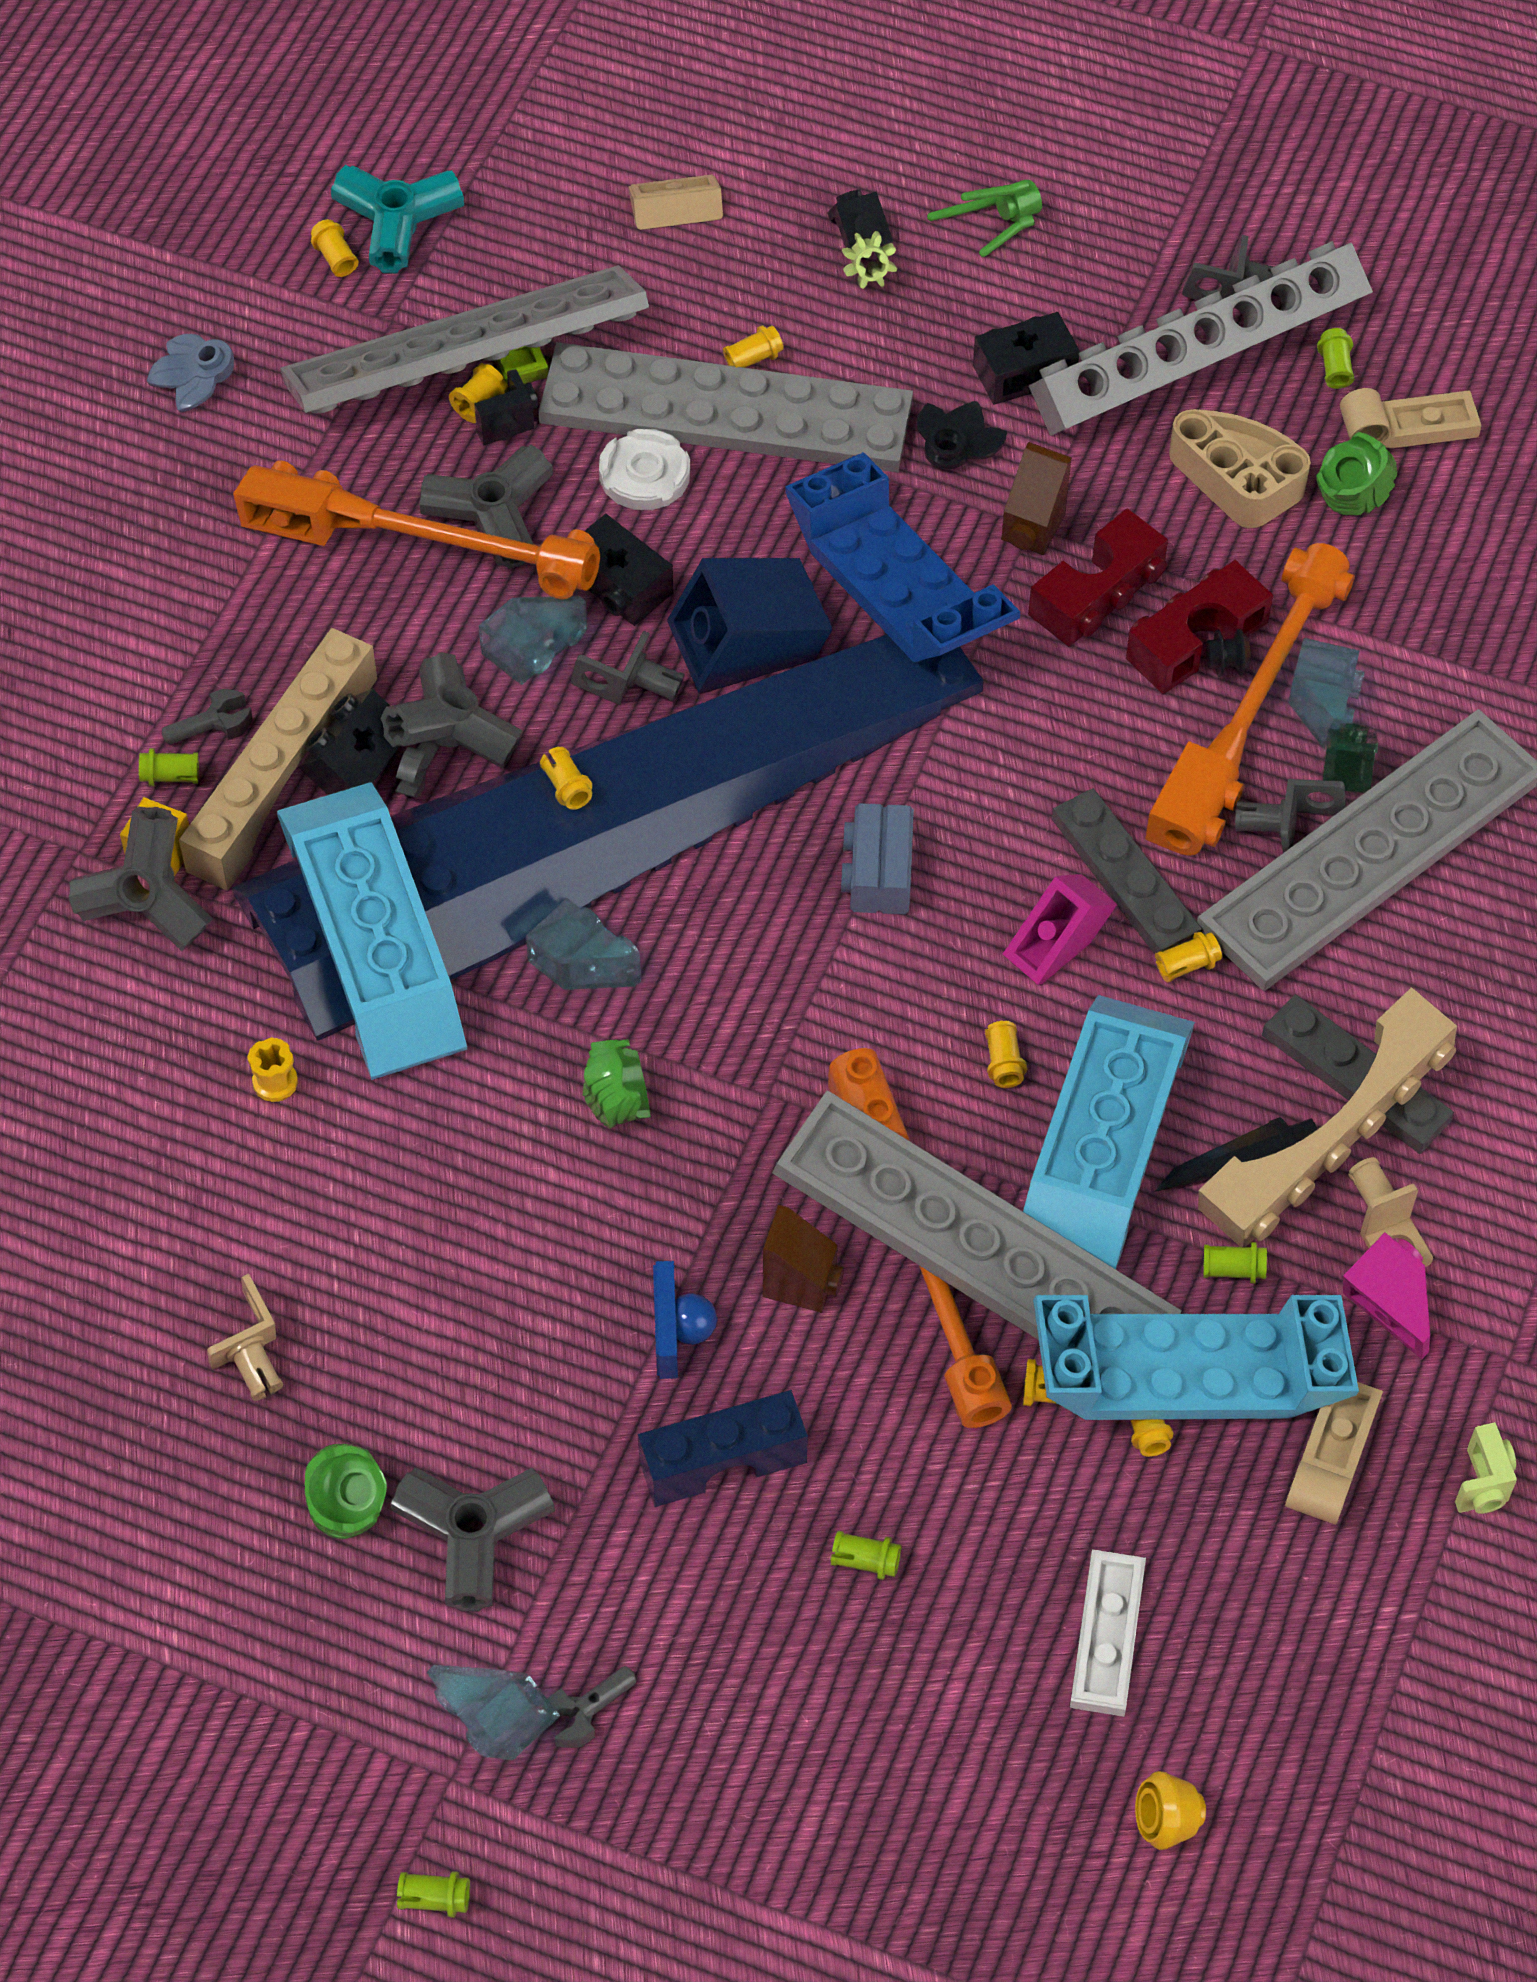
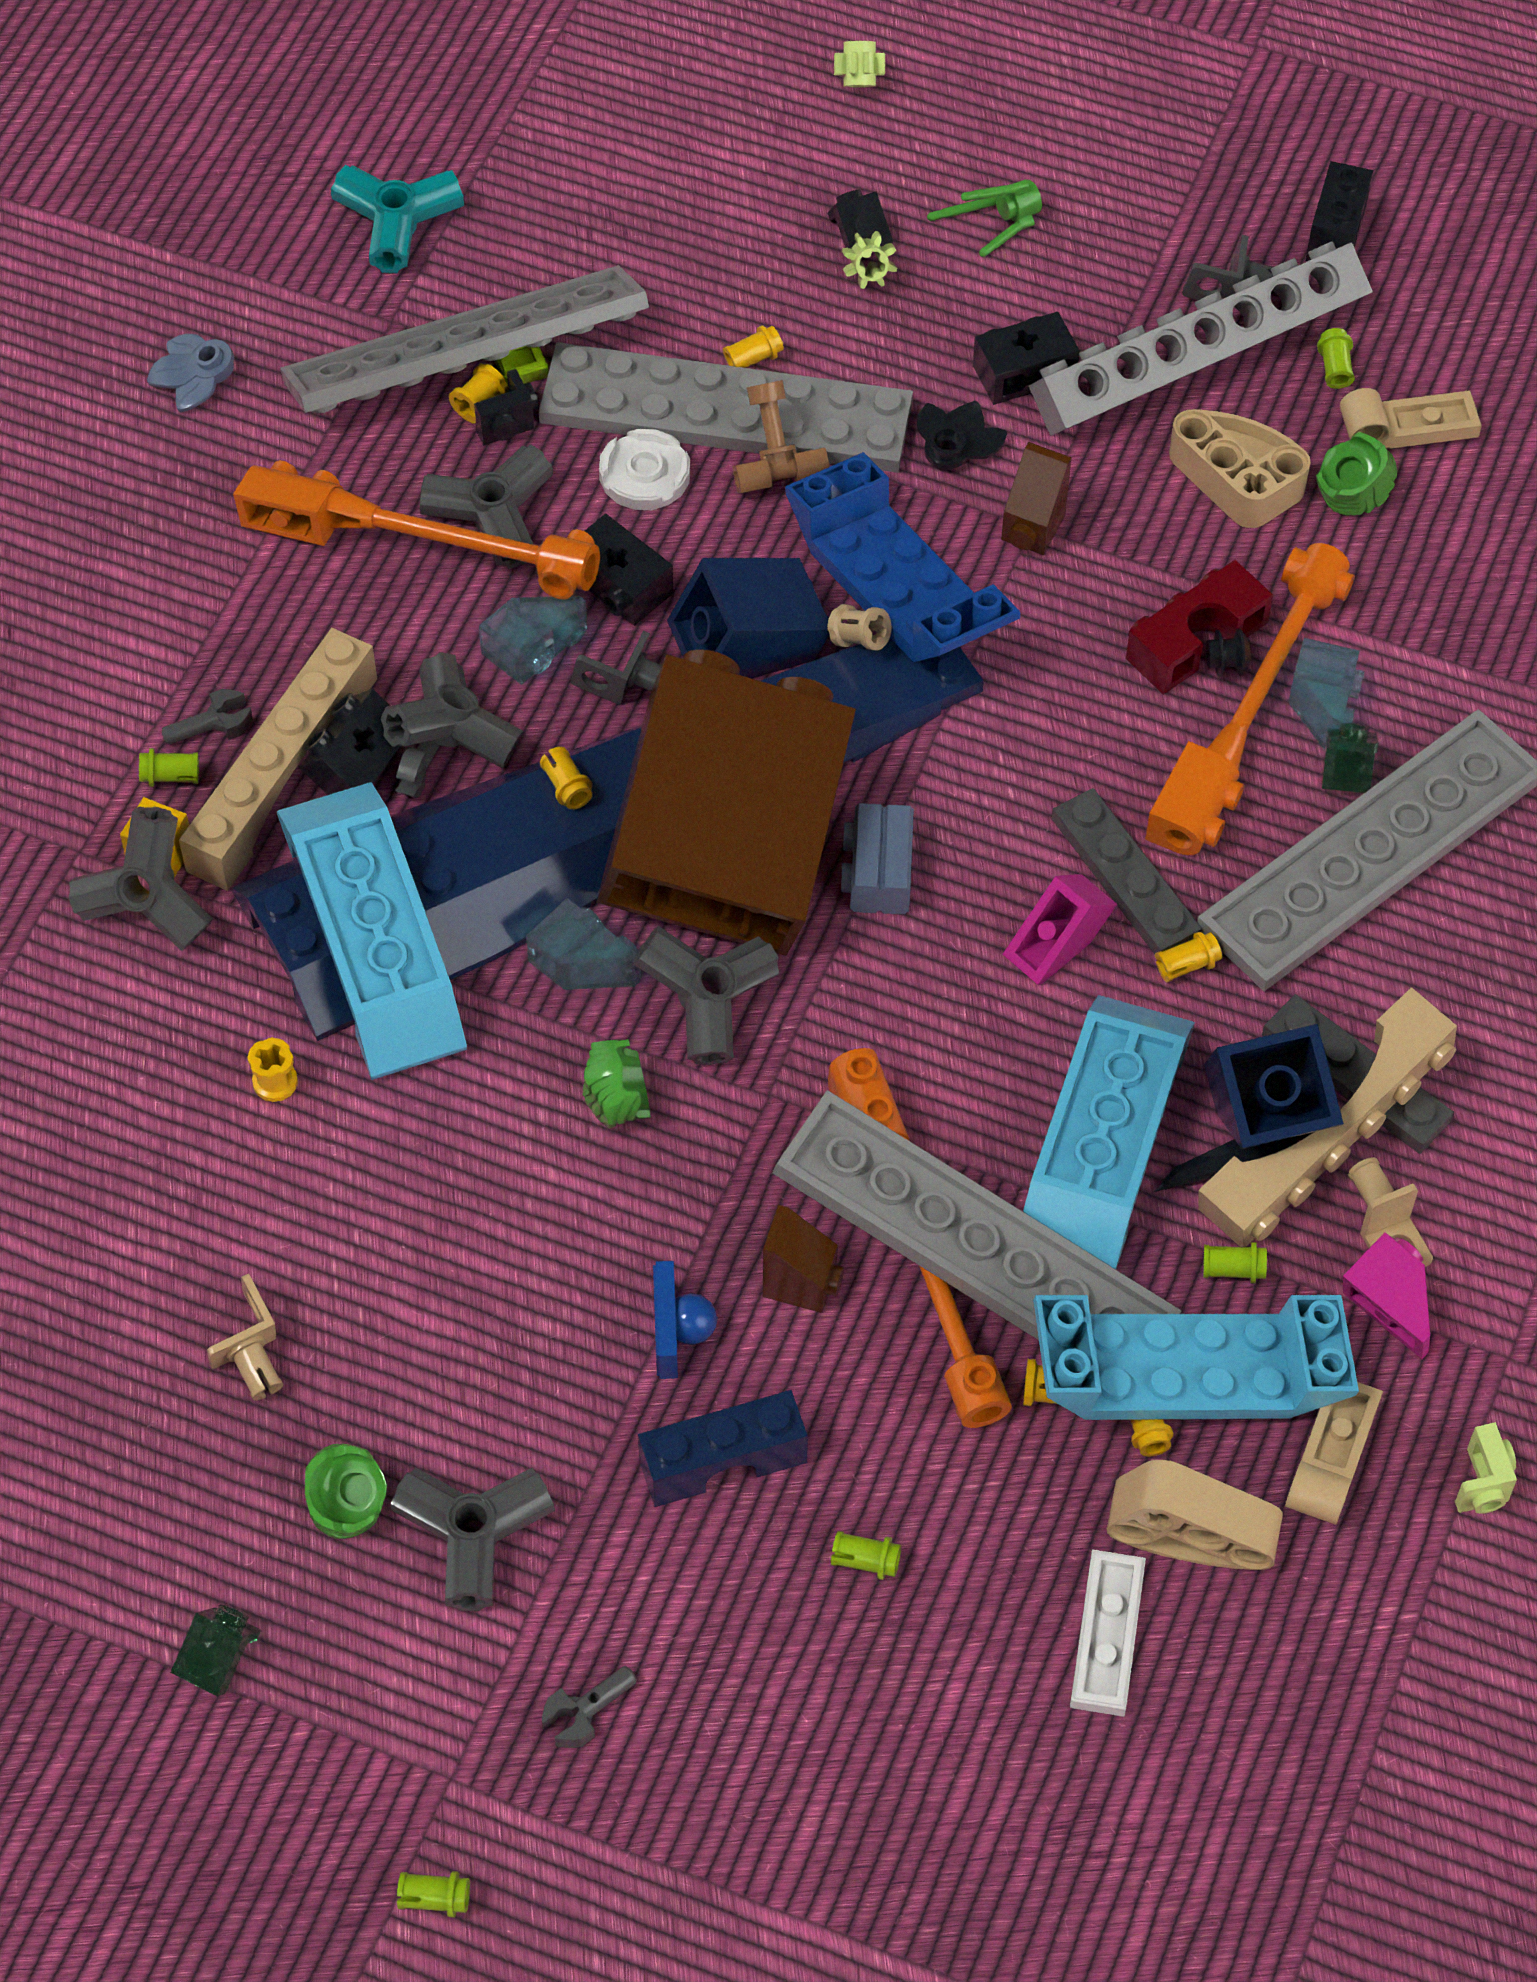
yellow pin [311,219,359,277] -> none
clear light blue slope [426,1665,560,1760] -> none
tan slope [628,174,723,230] -> none
yellow pin [985,1021,1028,1088] -> none
dark red arch [1028,508,1168,647] -> none
yellow cone [1135,1771,1206,1850] -> none
dark grey bracket [1235,779,1346,853] -> none
none -> clear green bracket [170,1604,261,1696]
none -> reddish brown brick [596,650,856,956]
none -> dark grey piece [634,926,780,1065]
none -> medium nougat bar [732,380,830,493]
none -> tan bush [828,604,892,651]
none -> yellowish green gear [834,41,885,88]
none -> tan beam [1107,1460,1283,1570]
none -> dark blue slope [1204,1024,1344,1149]
none -> black brick [1305,161,1374,262]

